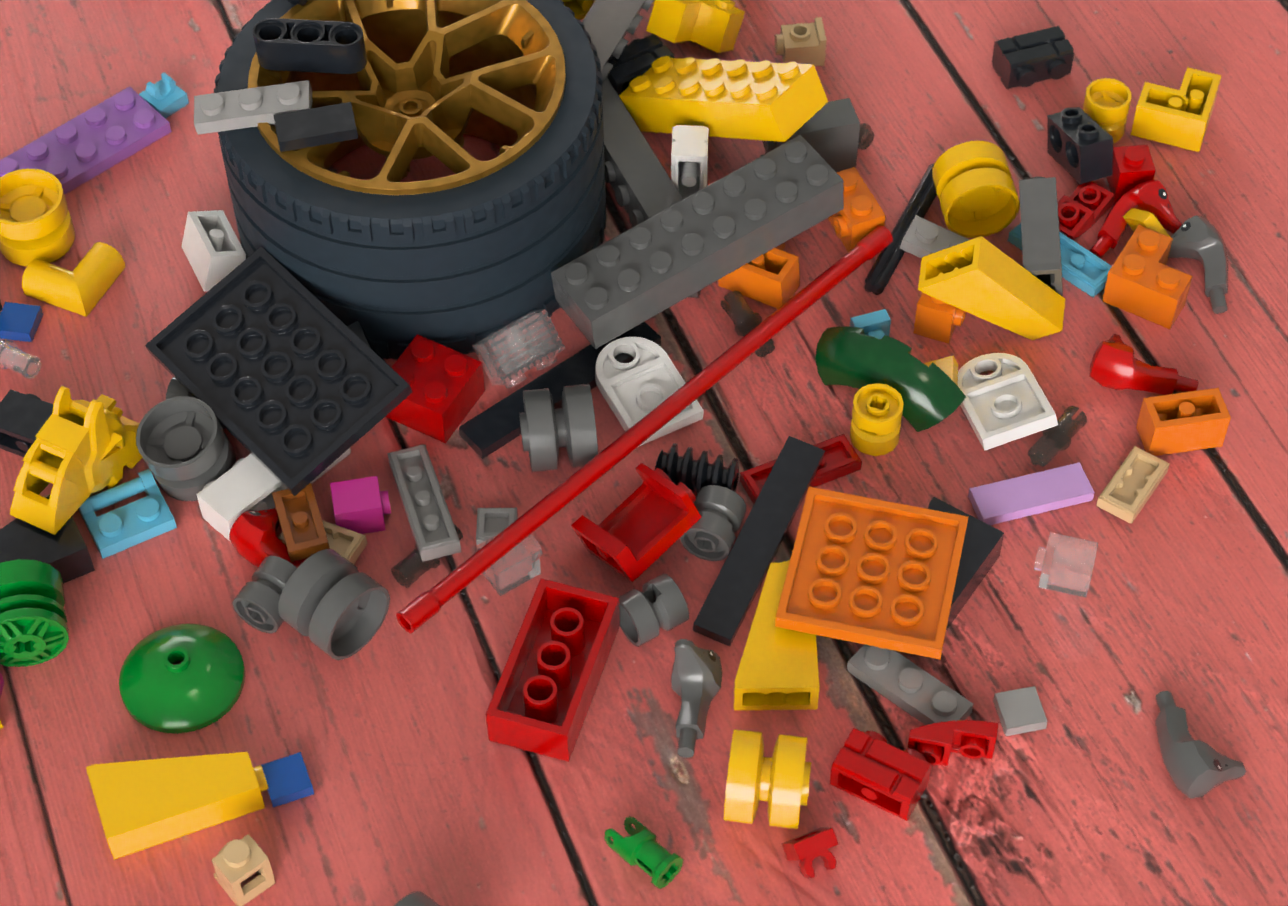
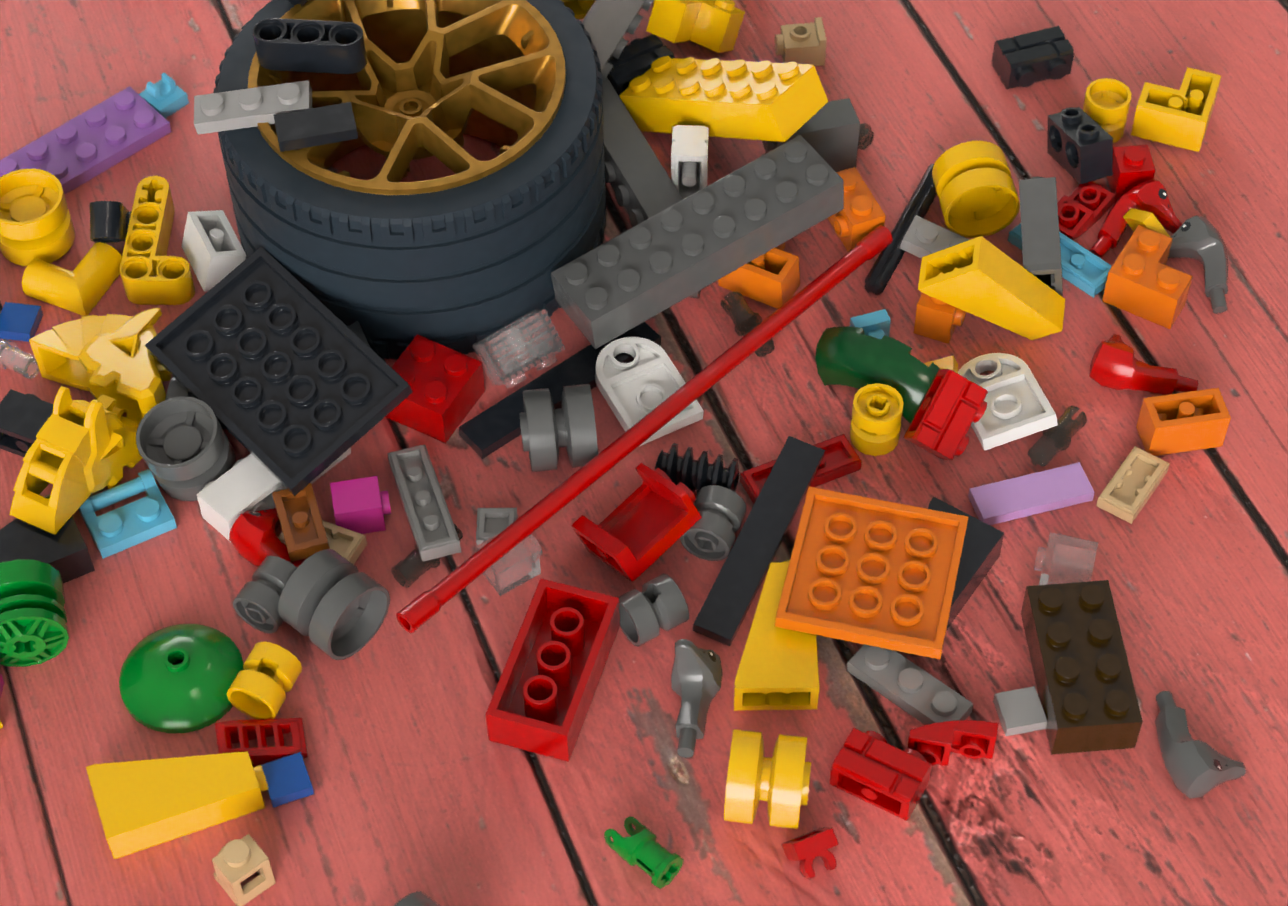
none -> yellow animal [29,308,172,423]
none -> black piece [90,201,132,243]
none -> yellow beam [120,176,195,305]
none -> red slope [215,718,308,767]
none -> yellow wheel [226,641,302,719]
none -> red brick [903,369,988,460]
none -> dark brown brick [1021,580,1143,755]

